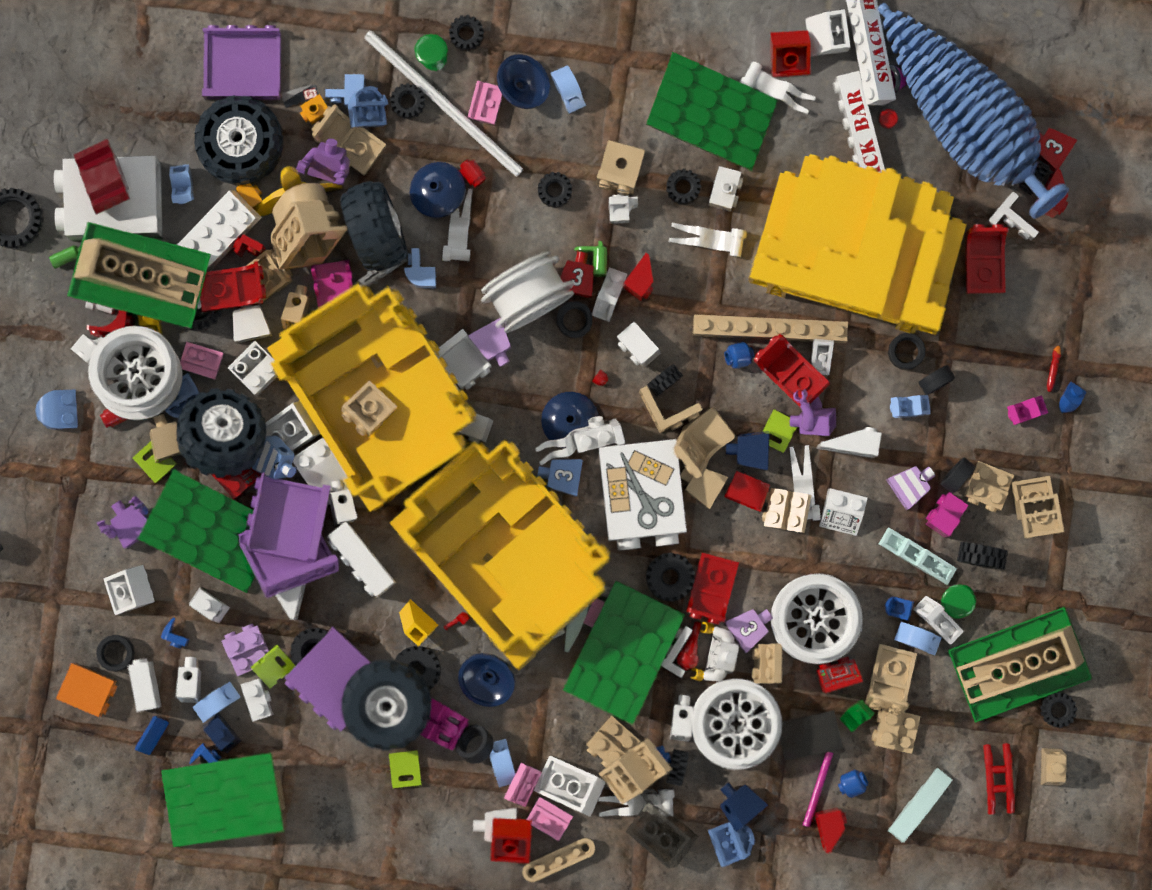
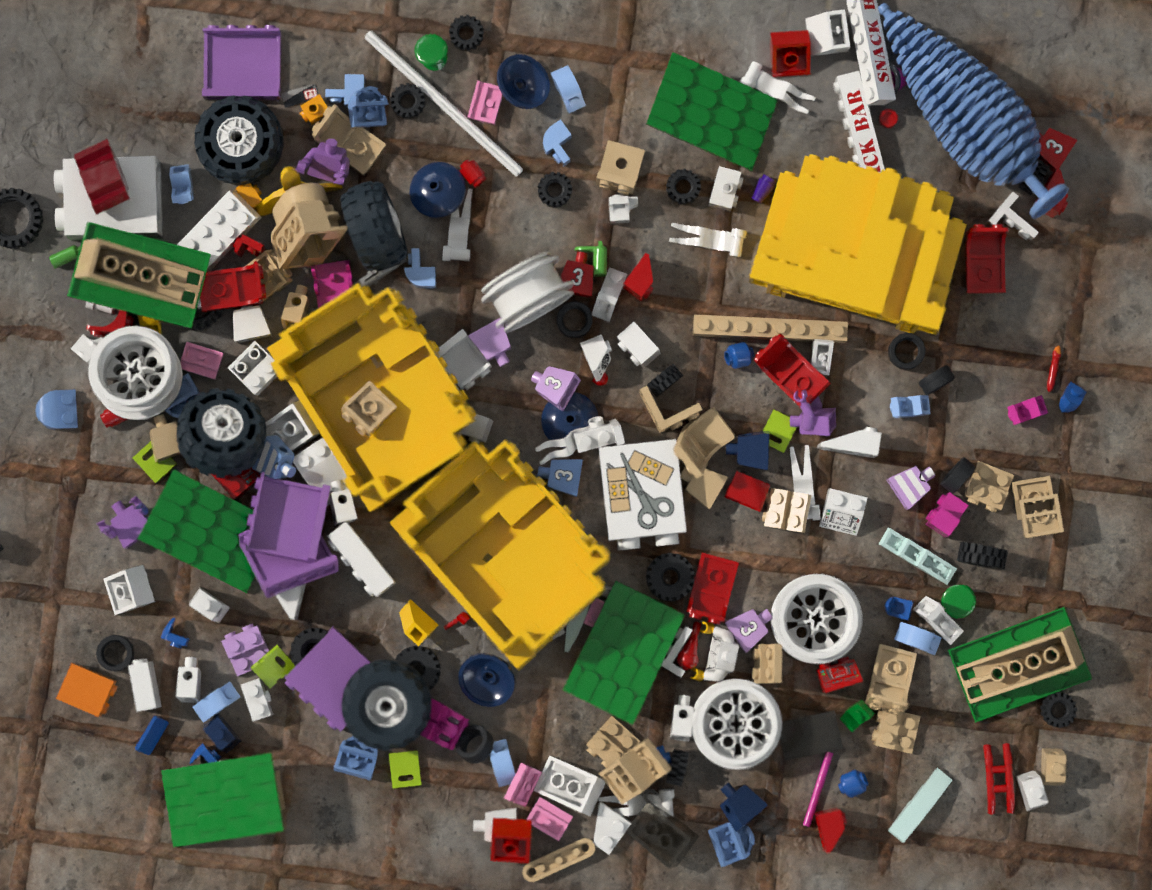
none -> medium blue slope [334,736,378,781]
none -> lavender torso [531,366,581,411]
none -> light blue brick [543,119,572,166]
none -> white slope [580,335,612,382]
none -> white wing [593,801,631,854]
none -> dark purple cone [752,174,776,204]
none -> white torso [1016,770,1048,811]

